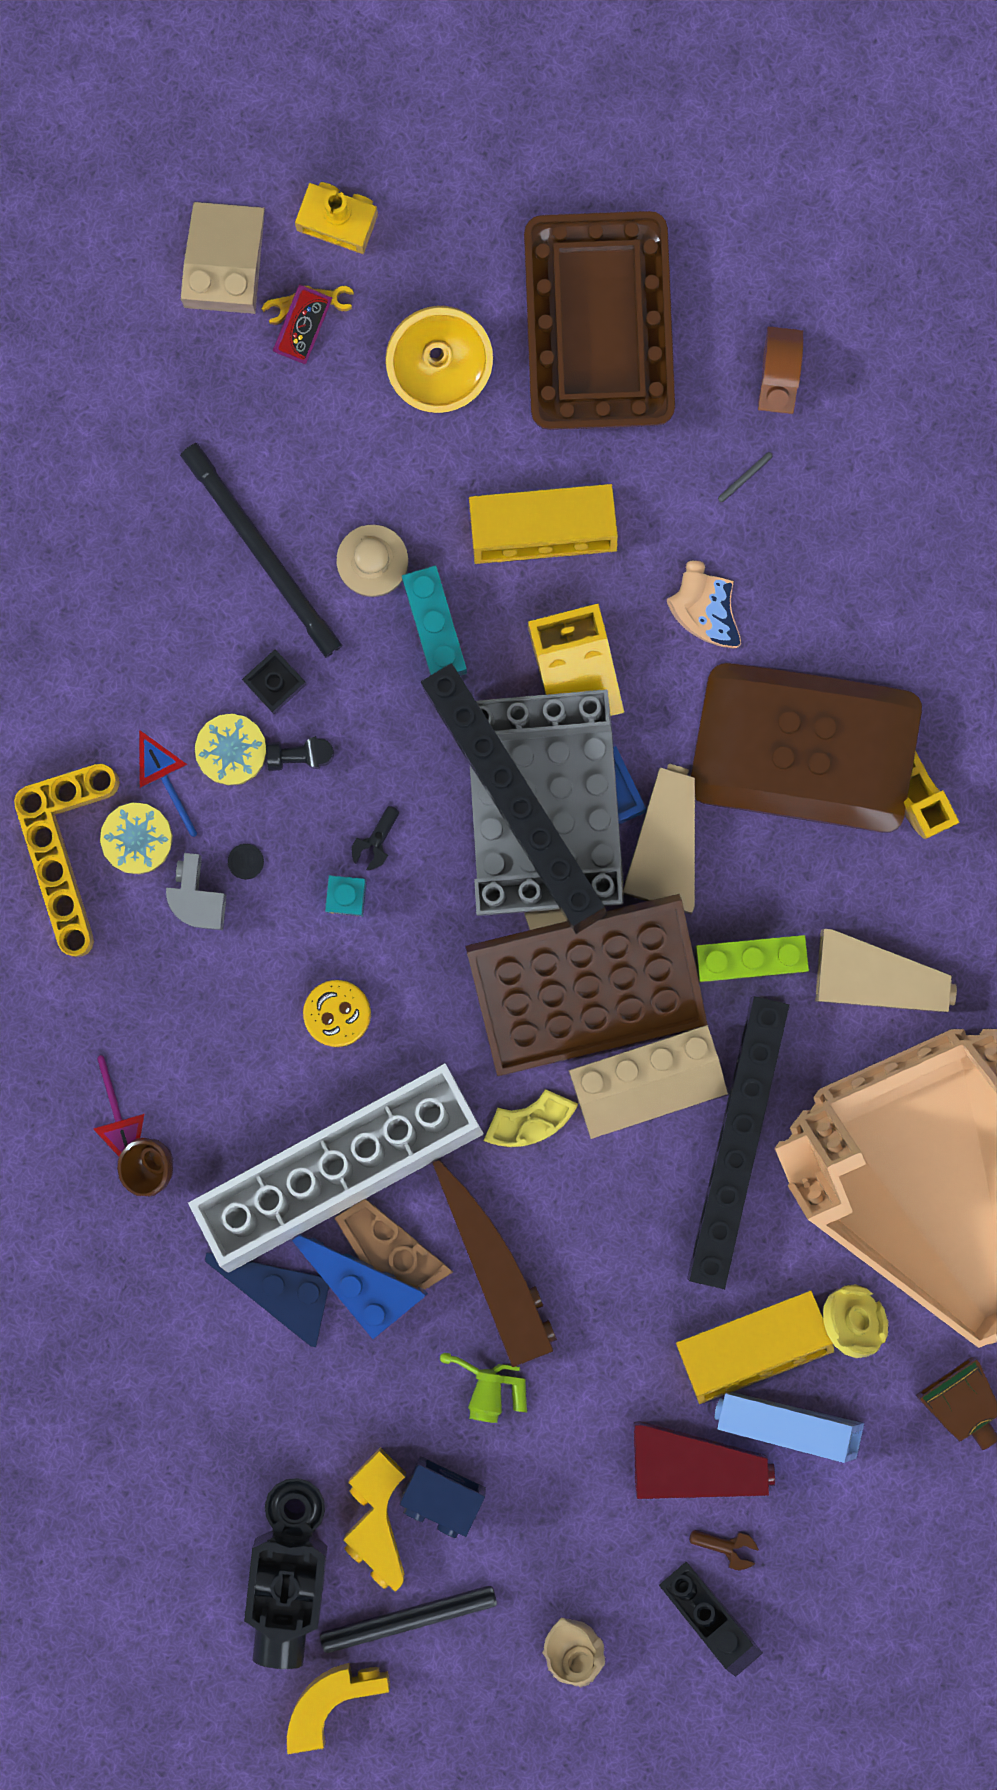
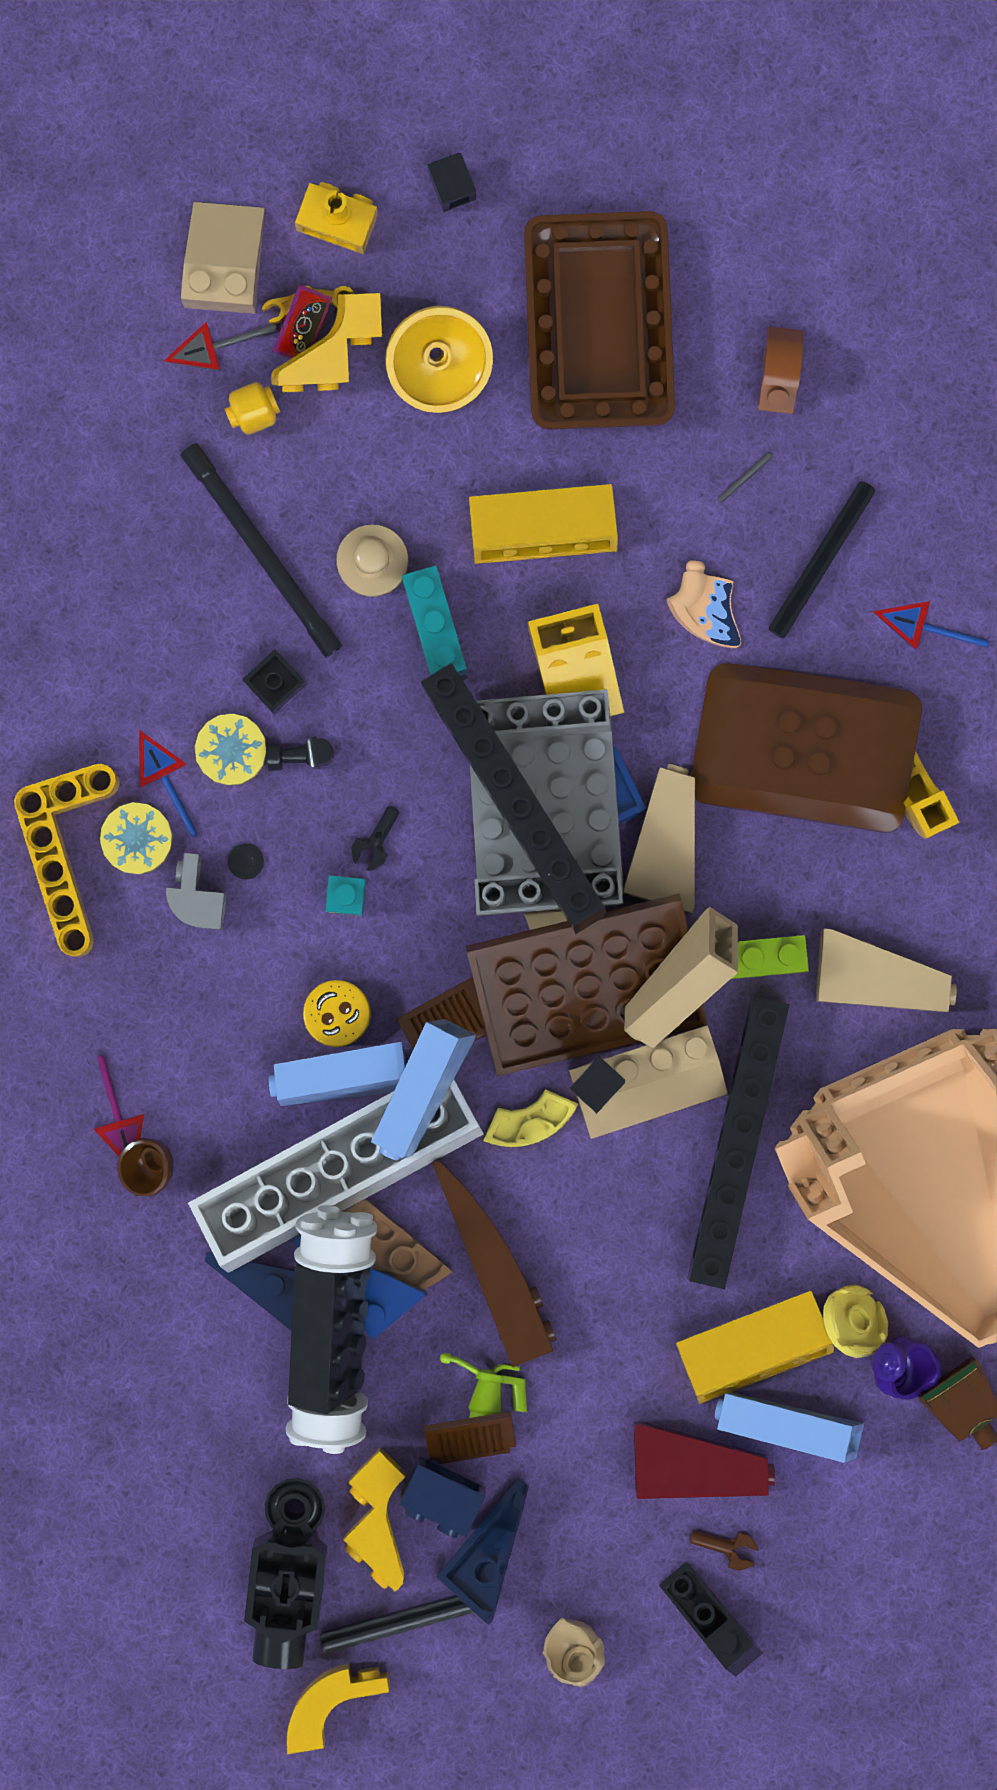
none -> piece [164,322,278,371]
none -> yellow head [224,382,280,435]
none -> light blue slope [269,1042,407,1106]
none -> yellow arch [271,293,382,392]
none -> brick [286,1205,377,1454]
none -> light blue slope [371,1019,477,1160]
none -> reddish brown window [397,977,487,1050]
none -> reddish brown window [424,1411,516,1464]
none -> black panel [427,153,476,212]
none -> dark blue wing [436,1478,529,1624]
none -> black panel [569,1056,625,1114]
none -> tan slope [624,907,738,1049]
none -> black axle [769,481,875,639]
none -> piece [872,601,989,651]
none -> dark purple hair [872,1336,942,1400]

